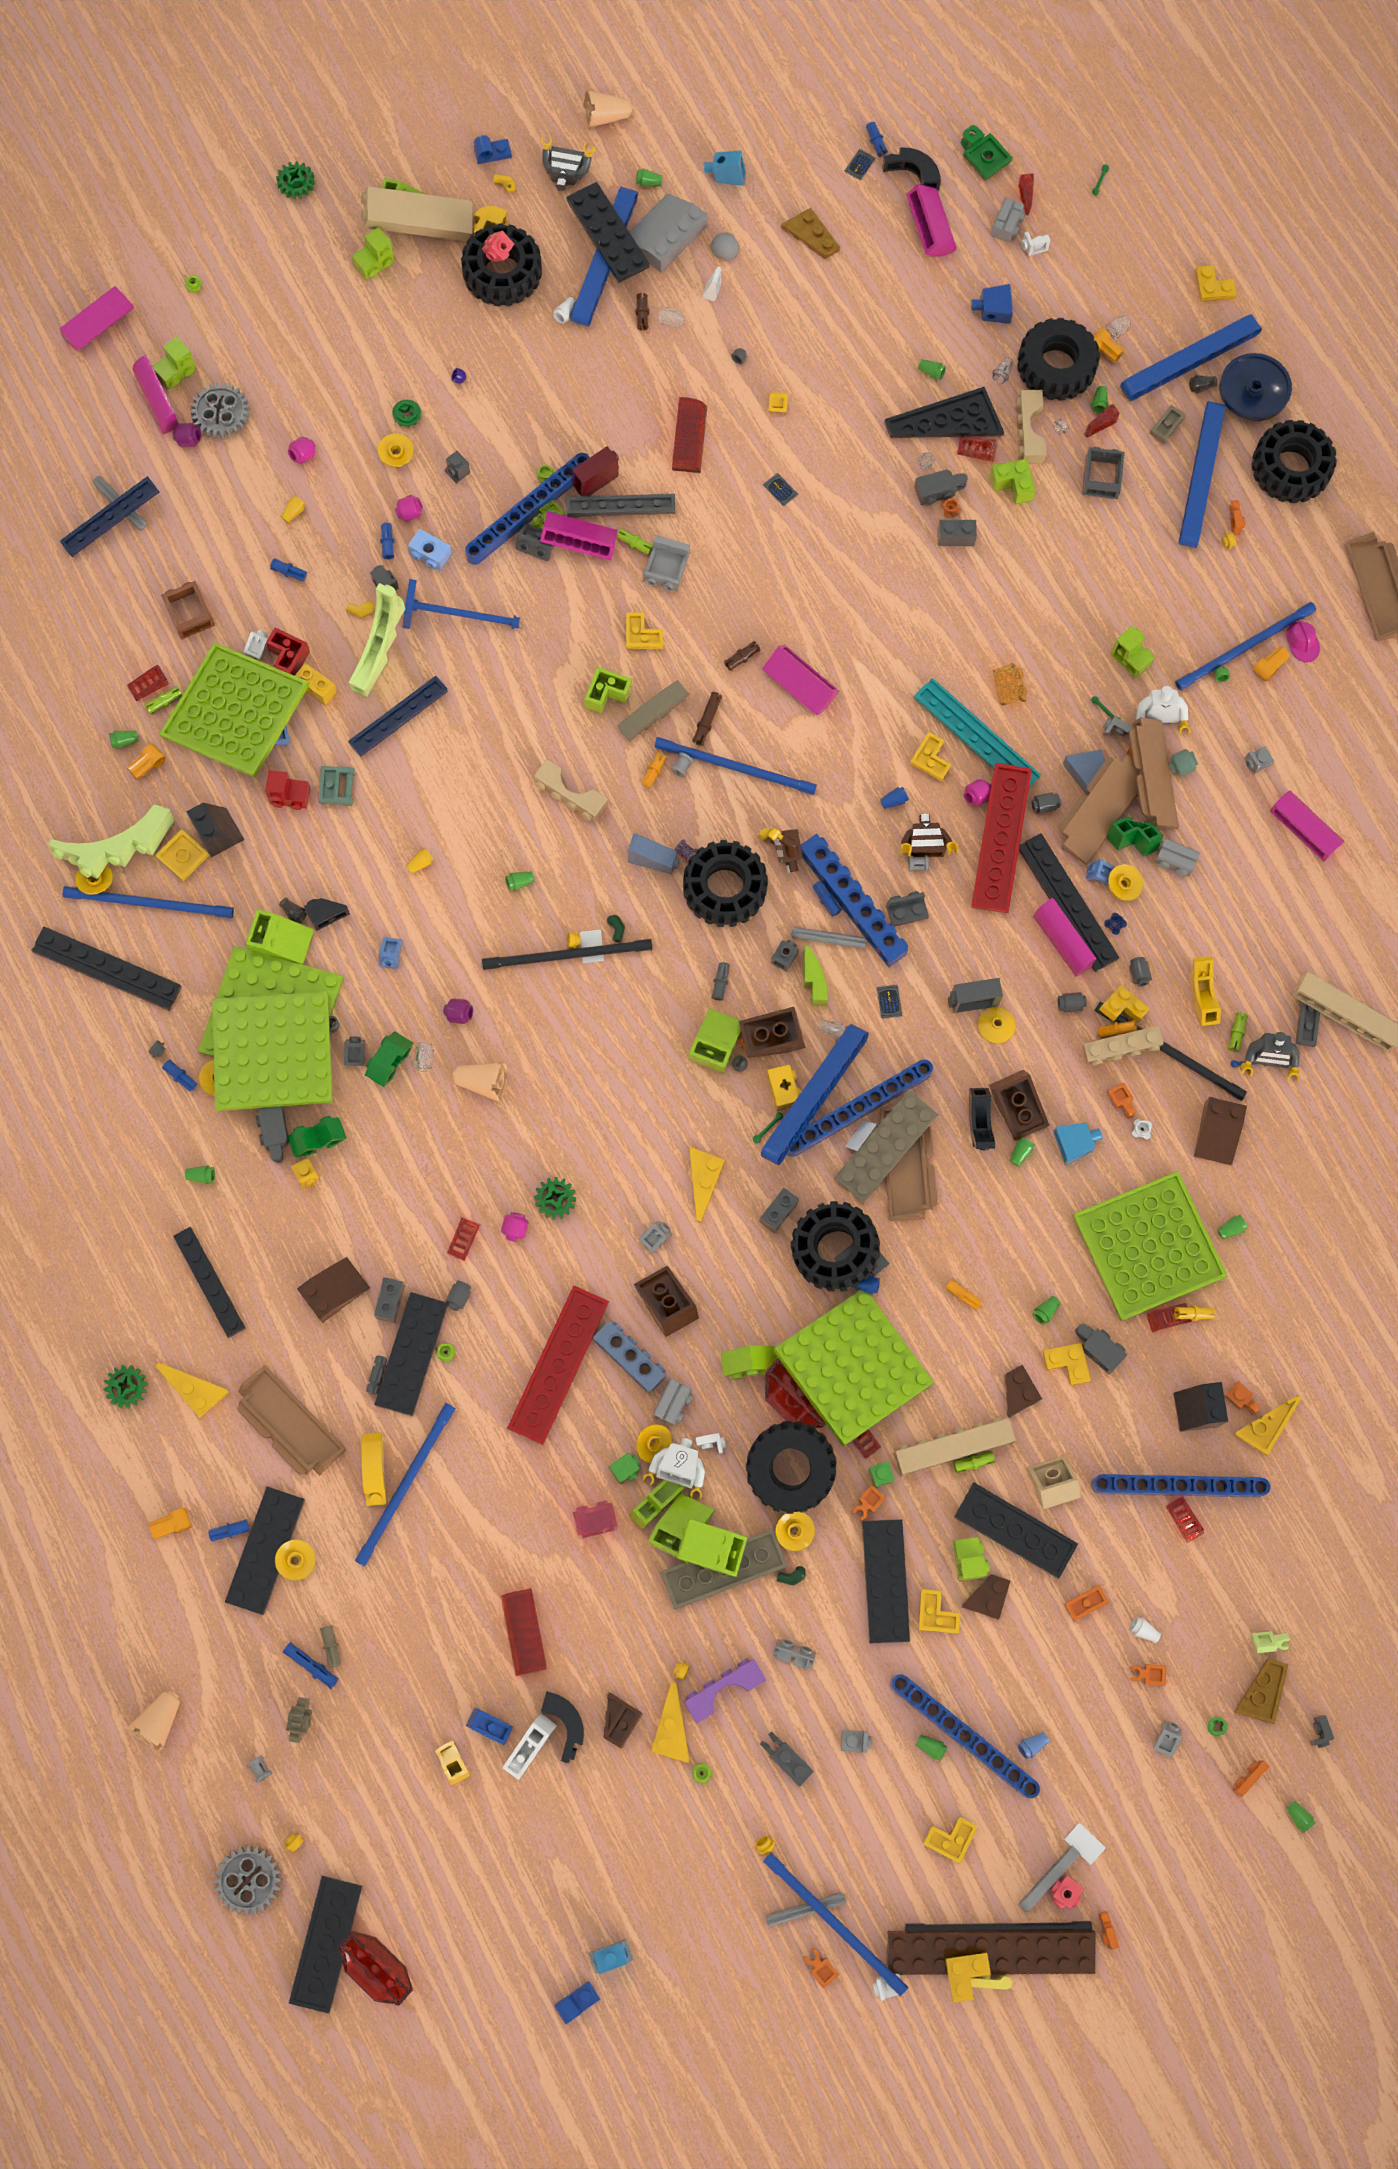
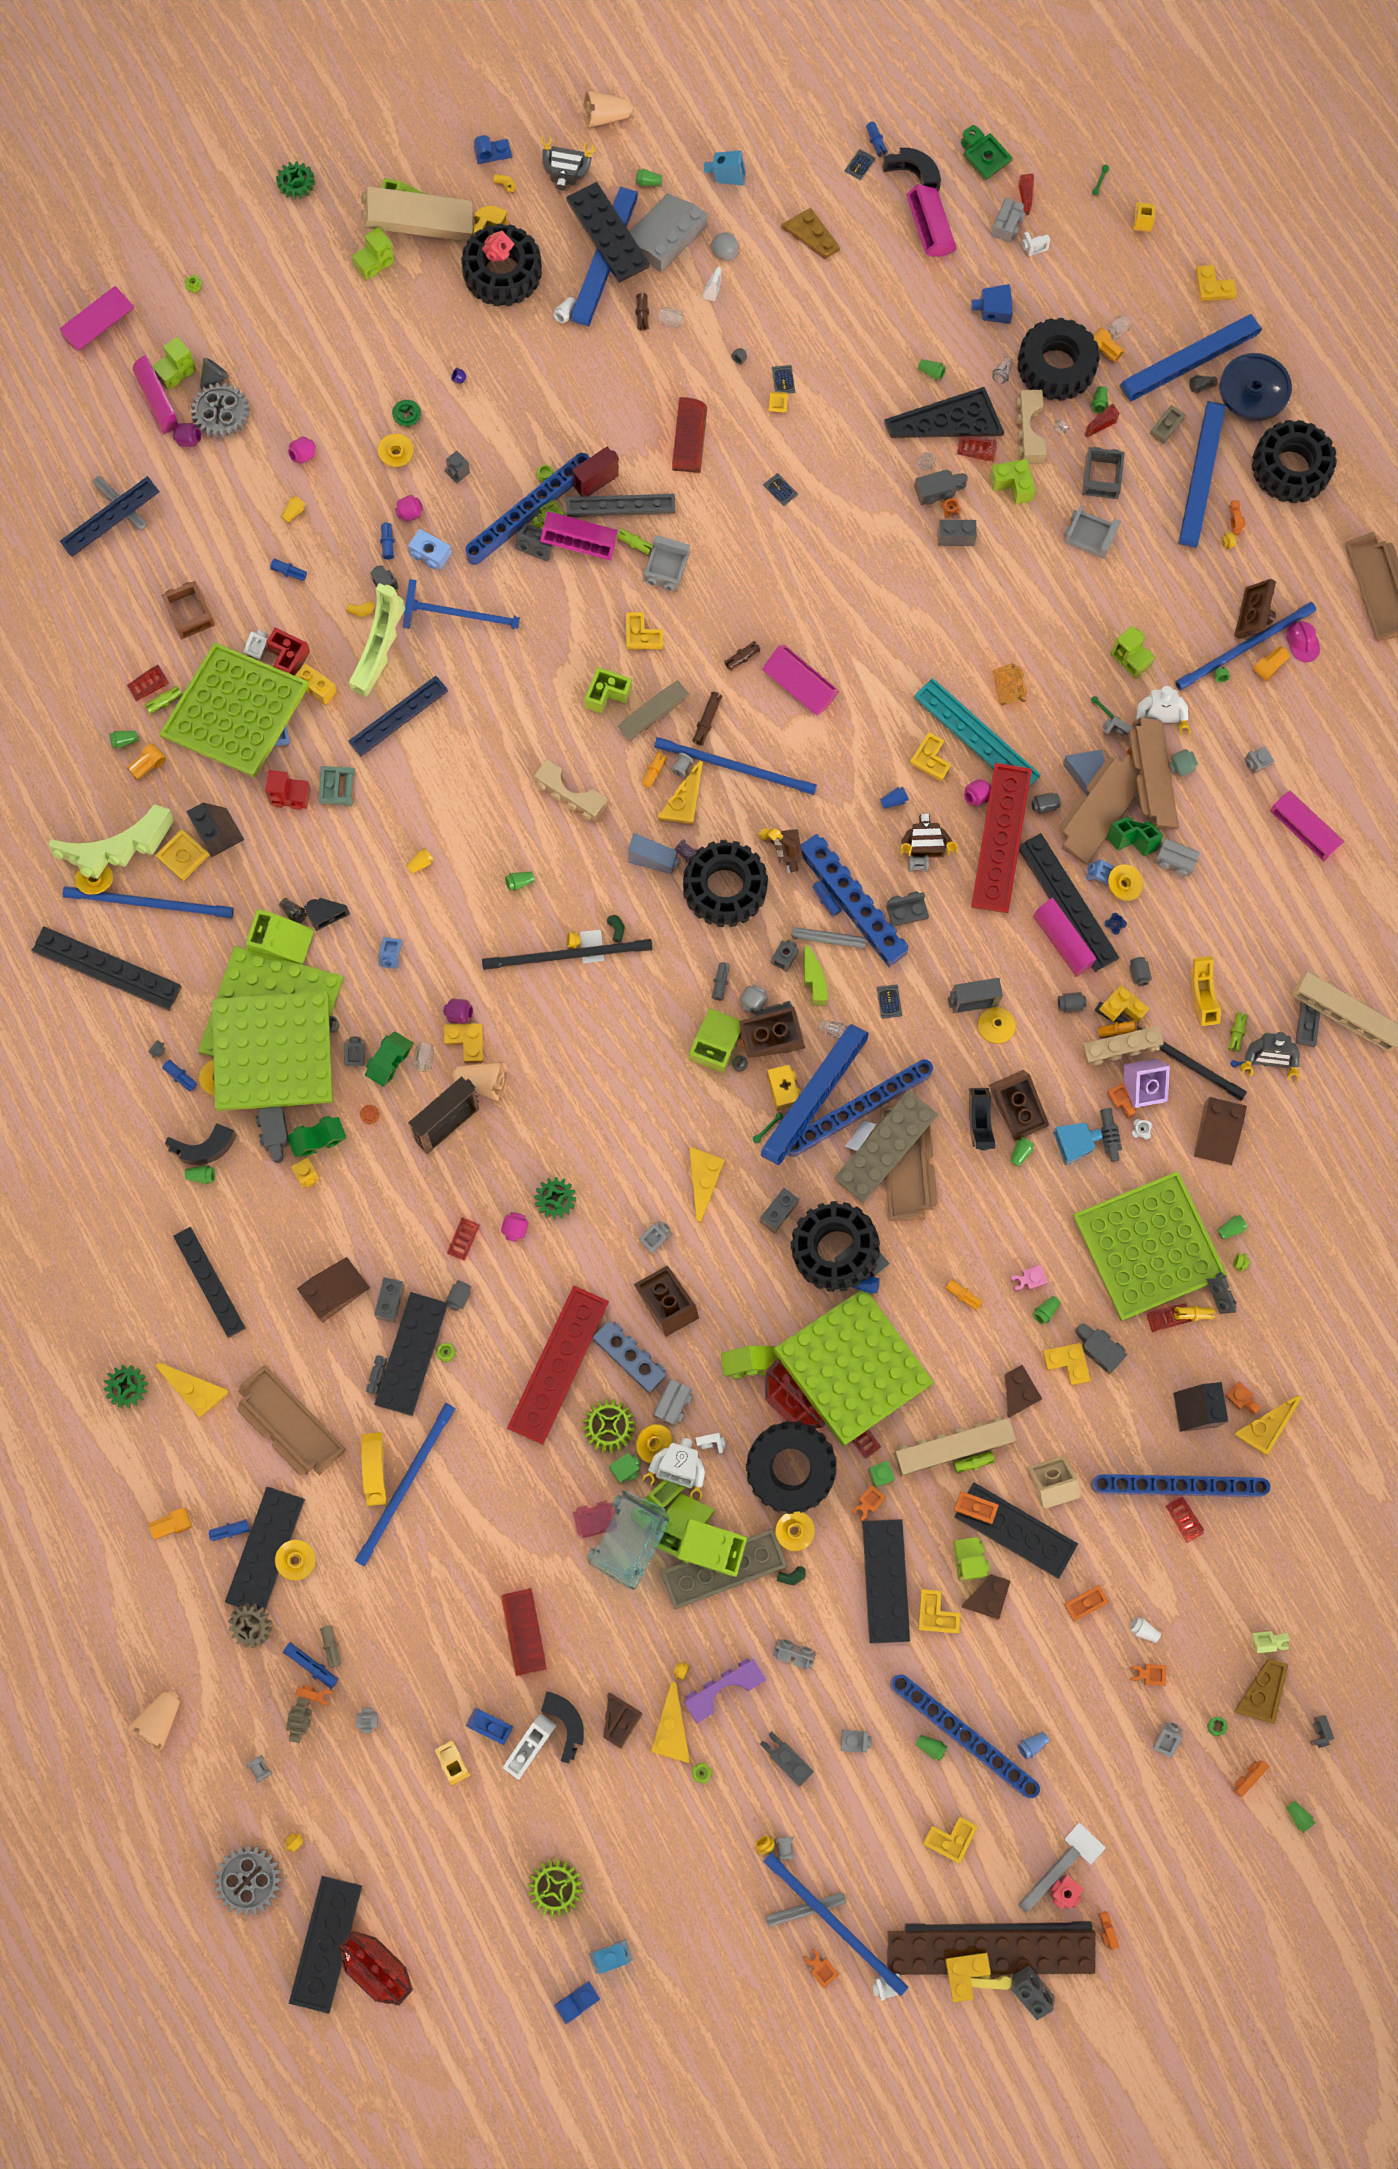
none -> black arch [165,1123,237,1165]
none -> dark grey hat [200,358,229,389]
none -> dark tan gear [228,1603,273,1648]
none -> orange plate [295,1684,333,1706]
none -> light grey gear [356,1708,378,1733]
none -> clear orange plate [360,1105,380,1124]
none -> dark brown window [408,1076,479,1154]
none -> yellow plate [444,1023,483,1063]
none -> lime gear [527,1859,583,1917]
none -> lime gear [582,1399,636,1453]
none -> clear light blue windscreen [586,1490,669,1590]
none -> yellow wing [658,761,703,825]
none -> light grey head [740,984,768,1013]
none -> dark grey axle [756,1001,793,1016]
none -> sticker [772,365,795,394]
none -> light grey bush [775,1837,795,1860]
none -> orange plate [954,1491,998,1524]
none -> bright pink plate [1010,1265,1048,1291]
none -> dark grey brick [1011,1965,1055,2020]
none -> light grey panel [1064,505,1121,559]
none -> dark grey hinge [1100,1108,1122,1162]
none -> lavender slope [1124,1059,1170,1108]
none -> yellow brick [1133,202,1156,232]
none -> dark grey hinge [1206,1272,1237,1314]
none -> lime plate [1233,1253,1250,1272]
none -> reddish brown plate [1234,579,1276,639]

